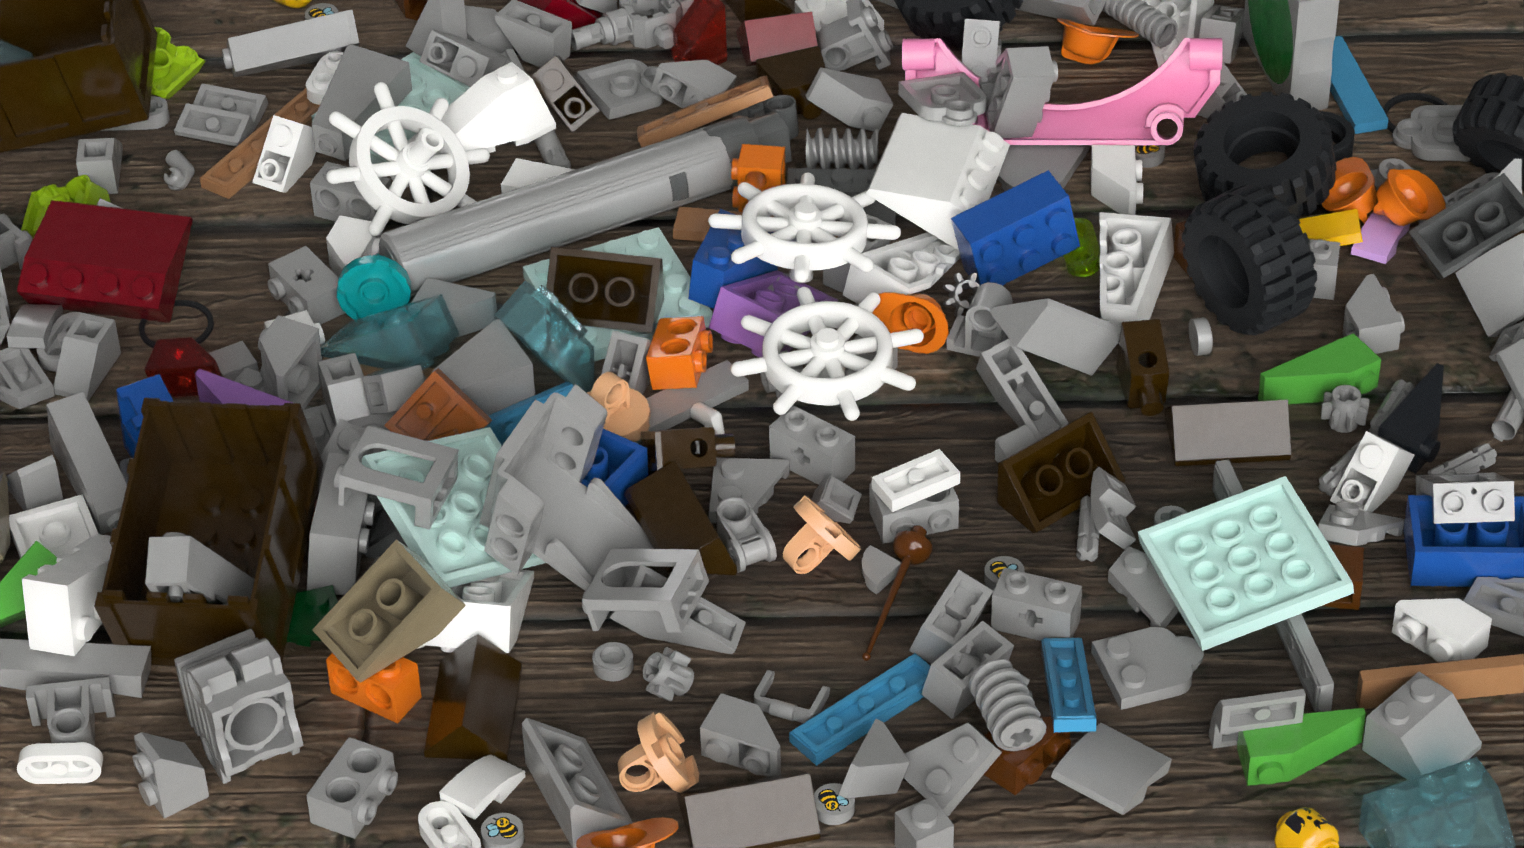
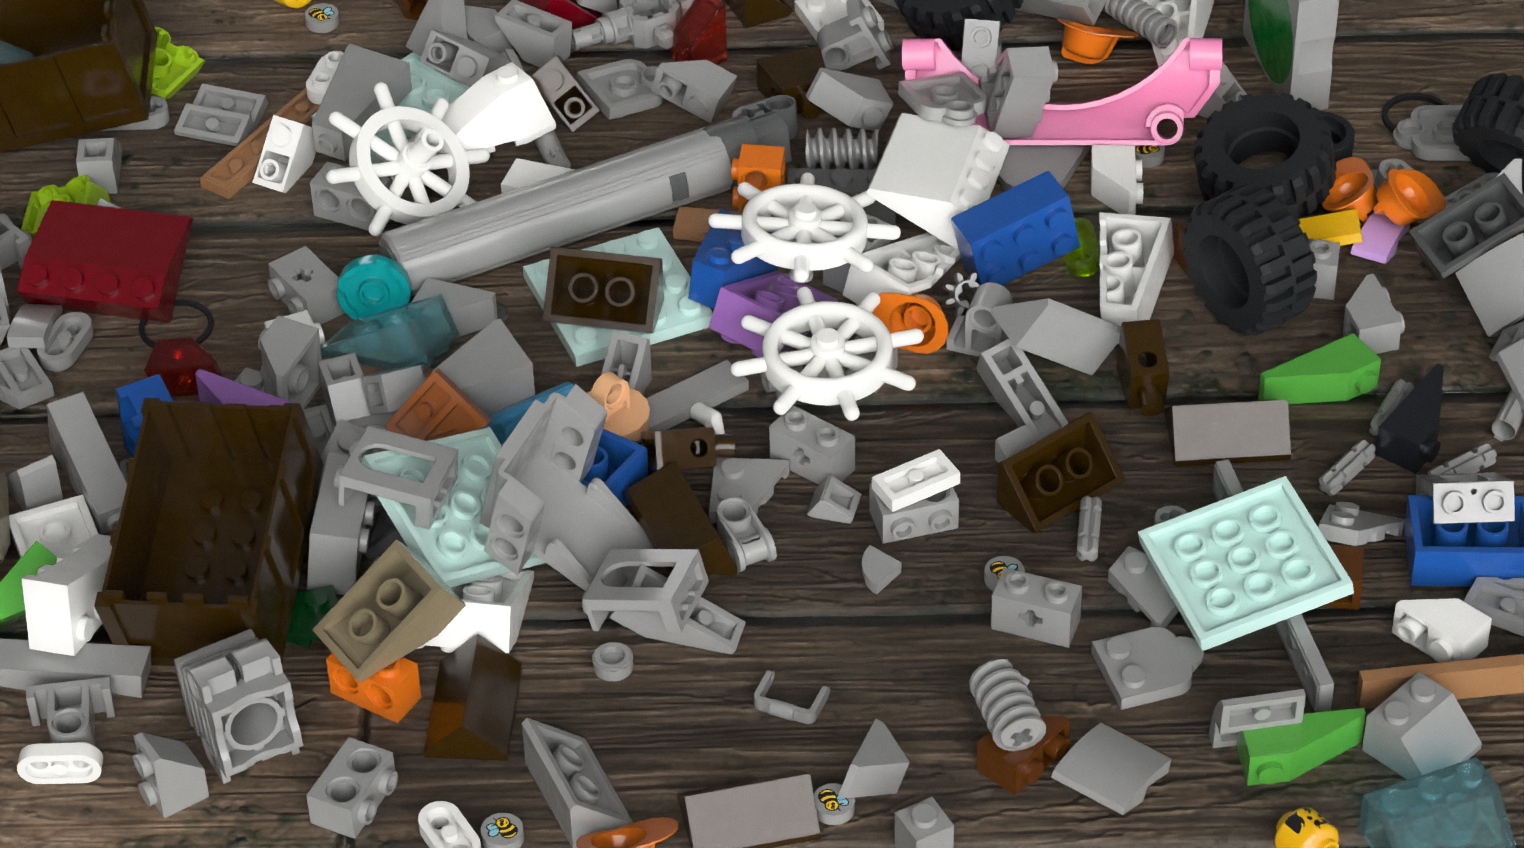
light grey slope [53,312,121,401] -> none
light grey wedge [145,532,255,605] -> none
light grey arm [164,150,195,191] -> none
light grey tile [208,341,258,381] -> none
light grey slope [222,10,360,77] -> none
white slope [326,215,381,277] -> none
white slope [439,755,526,820] -> none
clear light blue slope [495,281,594,393] -> none
light nougat tile [618,712,699,793] -> none
medium nougat tile [637,75,774,148] -> none
light grey gear [643,647,694,701] -> none
orange brick [646,316,713,390] -> none
light grey slope [700,693,781,777] -> none
slope [736,11,818,66] -> none
light nougat tile [783,495,861,574] -> none
dark azure tile [789,653,930,766] -> none
reddish brown sword [862,525,933,661] -> none
light grey wing [903,723,1002,817] -> none
light grey brick [909,570,993,664] -> none
light grey brick [921,621,1014,719] -> none
dark azure tile [1041,638,1096,733] -> none
light grey slope [1091,467,1136,550] -> none
light grey tile [1189,317,1213,356] -> none
light grey slope [1199,4,1245,64] -> none
light grey gear [1321,385,1370,433] -> none
dark azure tile [1330,36,1388,134] -> none
white slope [1330,431,1415,513] -> none

